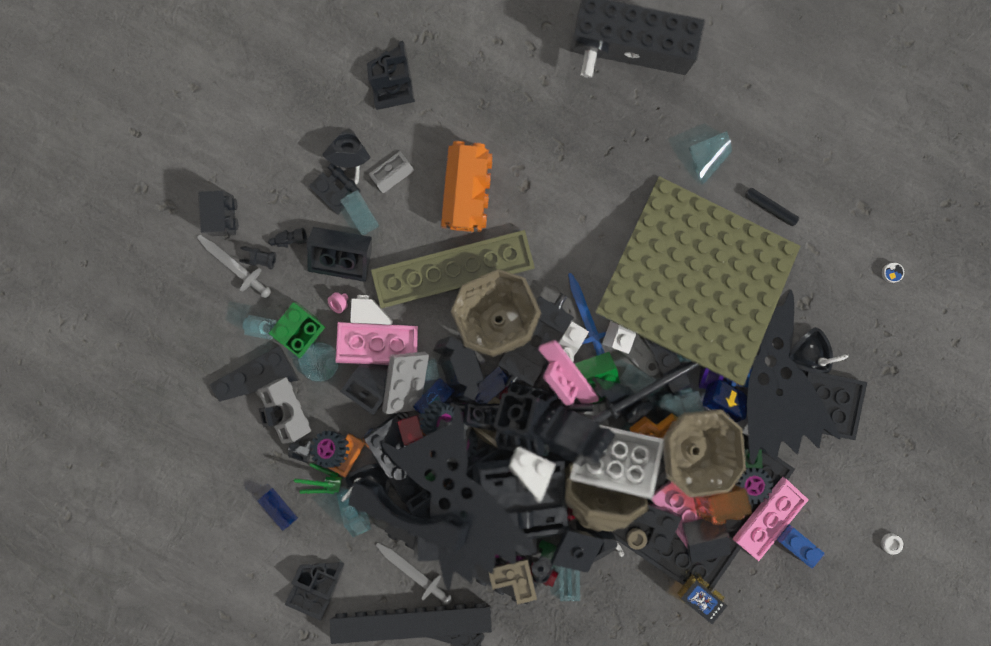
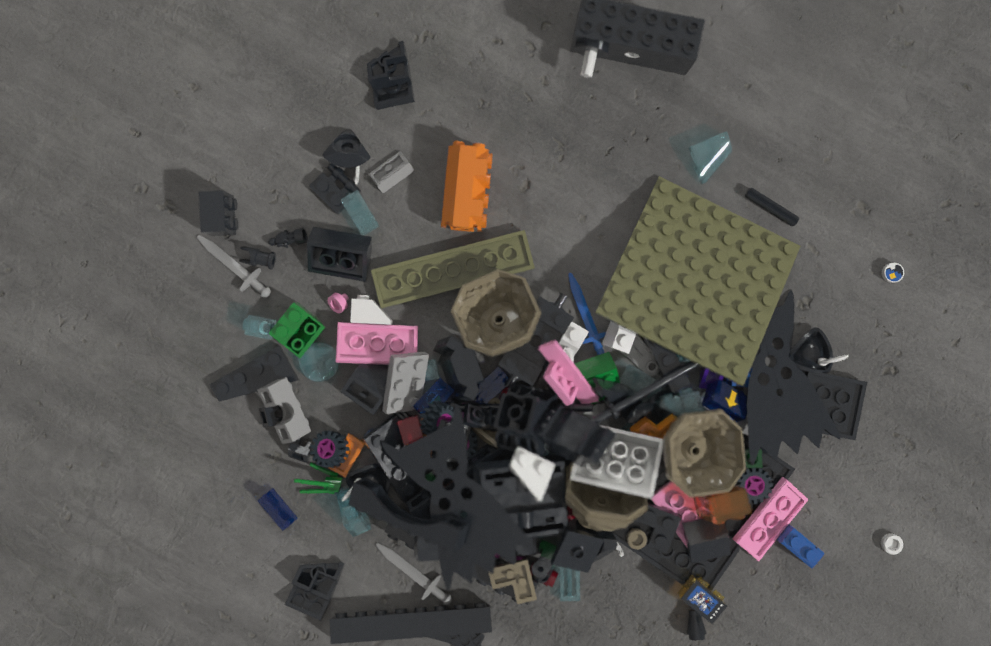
none -> black cone [687,610,707,640]

